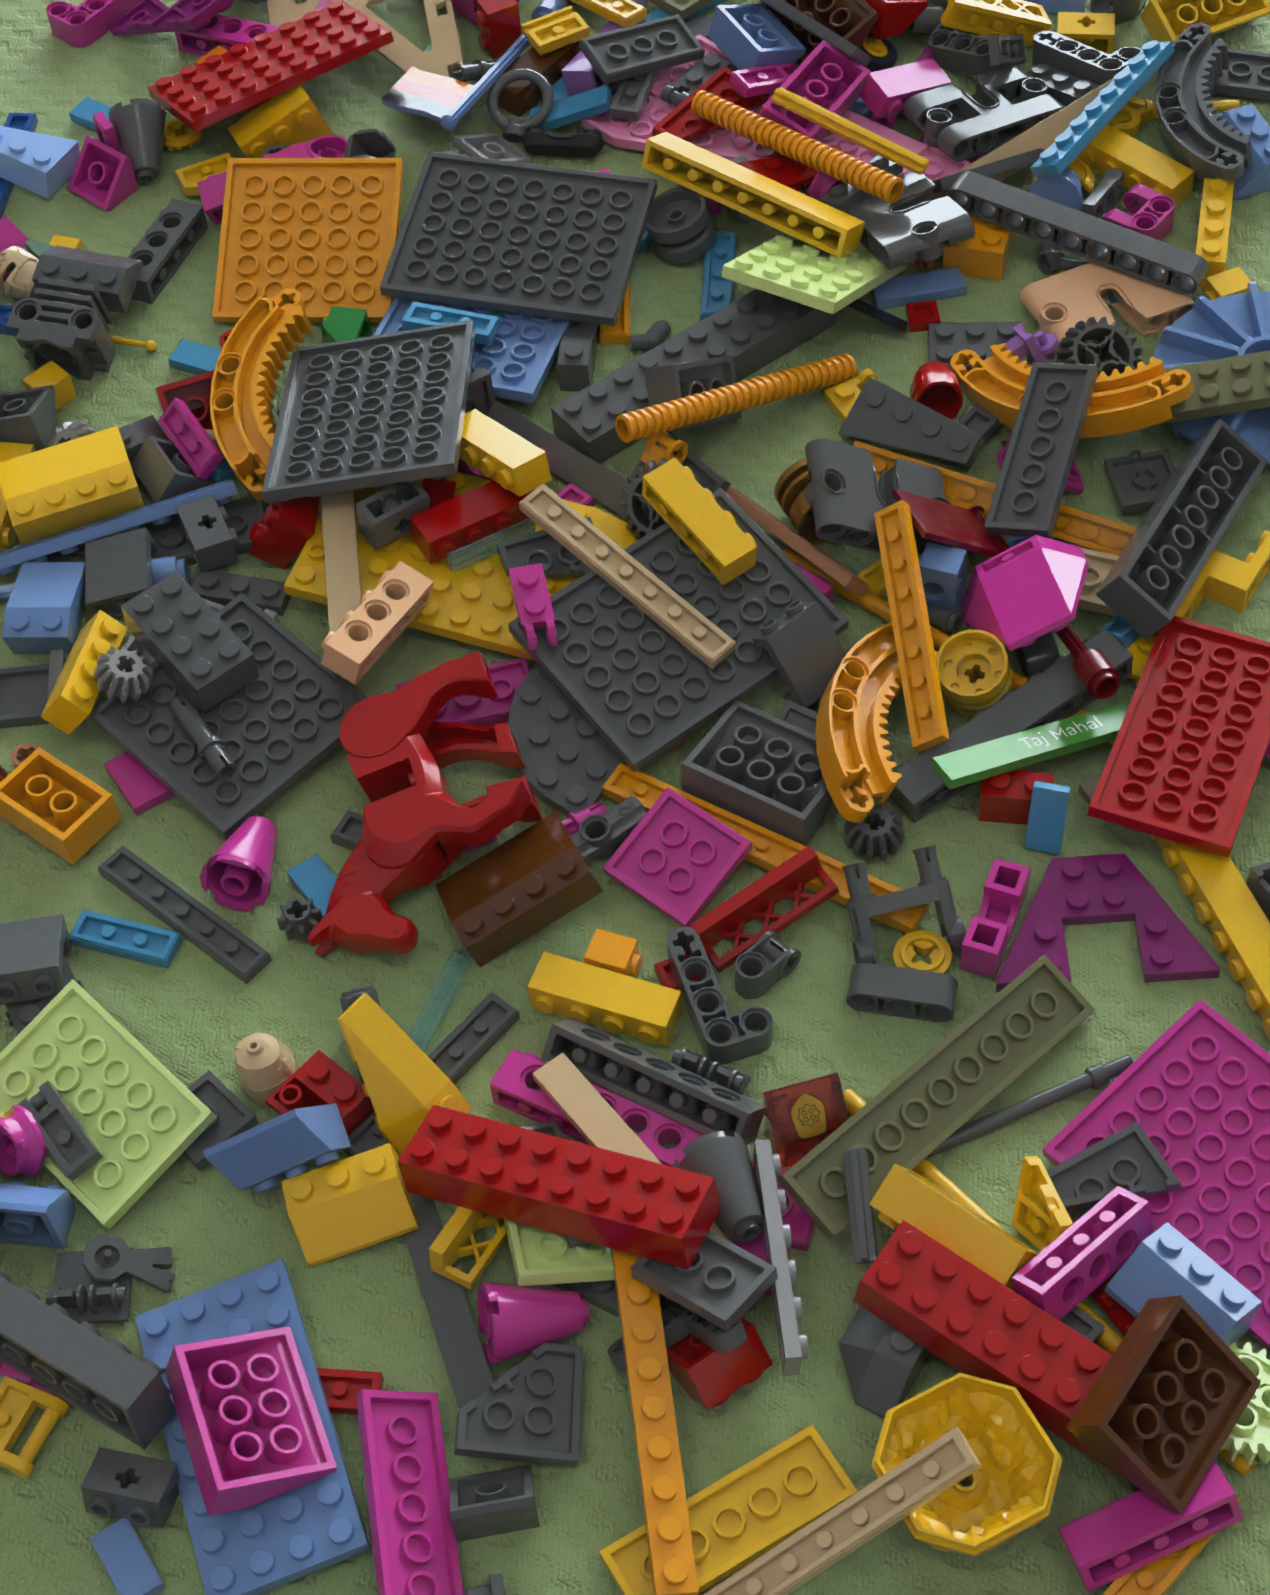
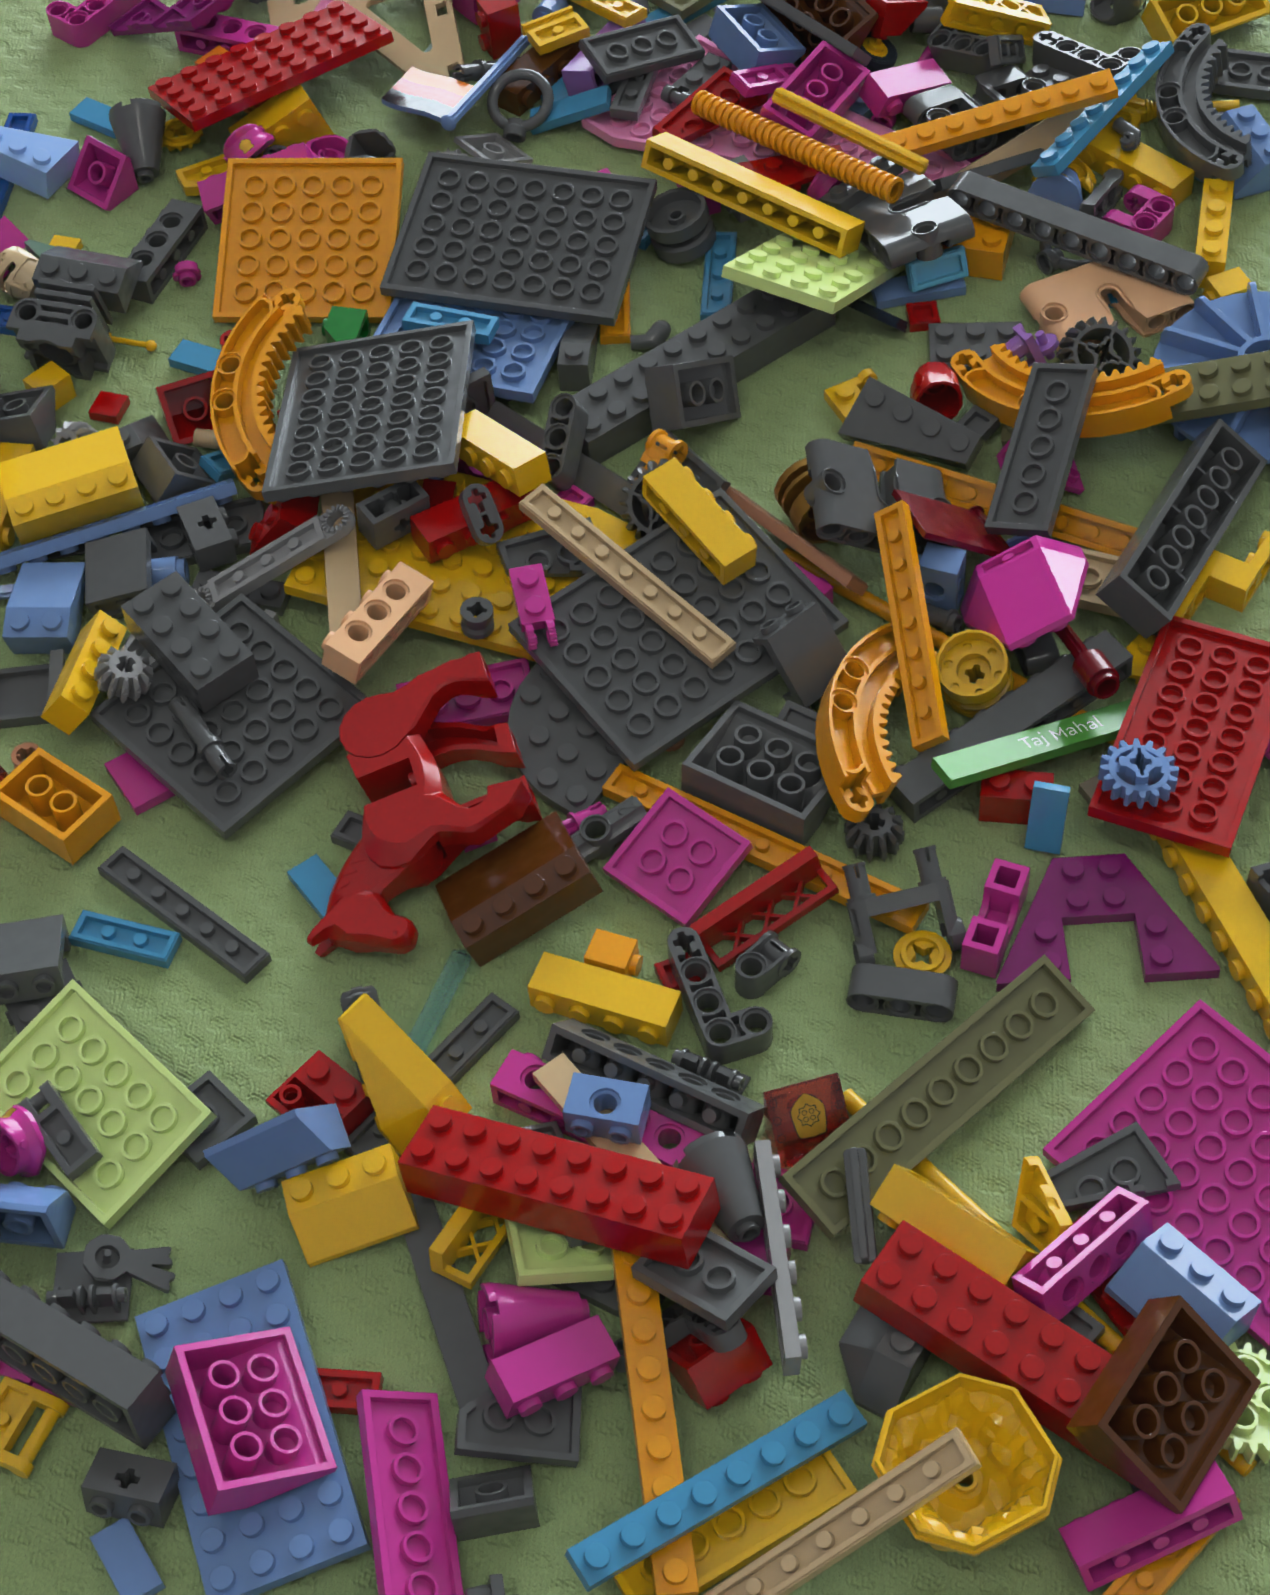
dark pink tile [92,111,121,152] -> none
dark pink tile [158,397,224,481] -> none
dark pink cone [200,816,278,912] -> none
tan helmet [234,1033,299,1107] -> none
dark grey gear [277,897,323,942] -> none
clear light blue axle [446,519,537,572] -> none
black piece [521,126,604,158] -> none
light orange piece [615,353,857,443] -> none
yellow tile [856,560,887,599] -> none
dark grey bar [928,1055,1133,1157] -> none
yellow brick [1057,12,1115,55] -> none
dark azure tile [1097,615,1140,649] -> none
dark grey plate [1104,449,1176,515] -> none
none -> red tile [88,391,131,425]
none -> dark pink plate [172,260,202,287]
none -> light grey plate [194,504,356,613]
none -> dark pink hat [223,124,275,162]
none -> dark grey beam [459,483,504,546]
none -> dark grey wheel [460,597,494,640]
none -> dark pink brick [485,1314,621,1419]
none -> dark grey beam [541,393,588,491]
none -> medium blue brick [562,1072,651,1144]
none -> dark azure plate [565,1389,868,1592]
none -> light orange plate [880,68,1118,156]
none -> medium azure tile [905,244,969,293]
none -> medium blue gear [1098,738,1179,809]
none -> dark grey arm [1112,117,1141,152]

